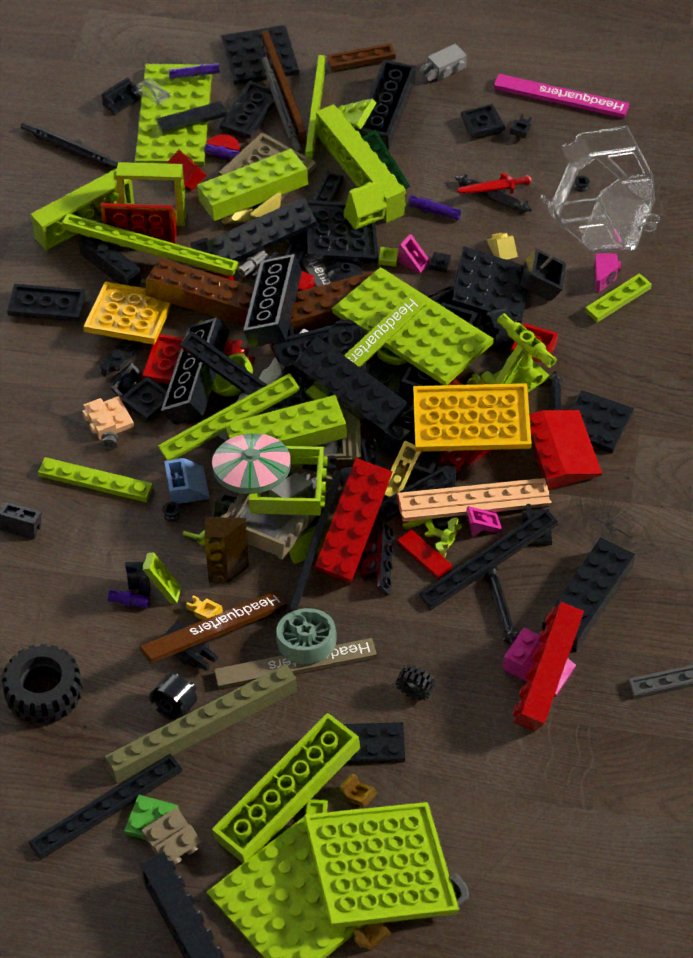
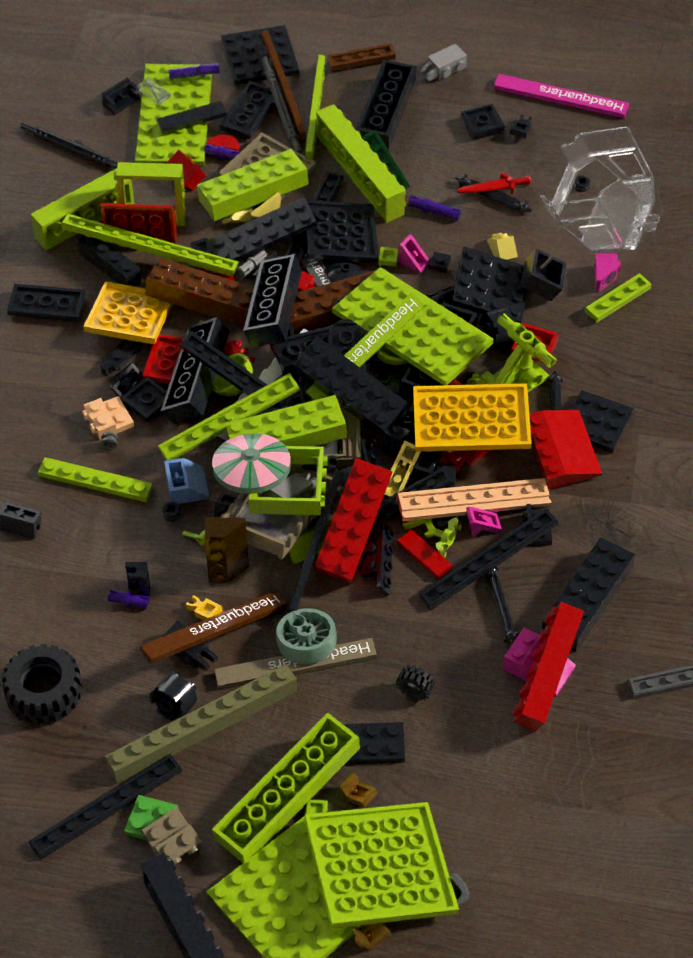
lime plate [143,552,181,604] -> none
lime wing [338,99,376,129] -> none
lime slope [343,180,387,229] -> none

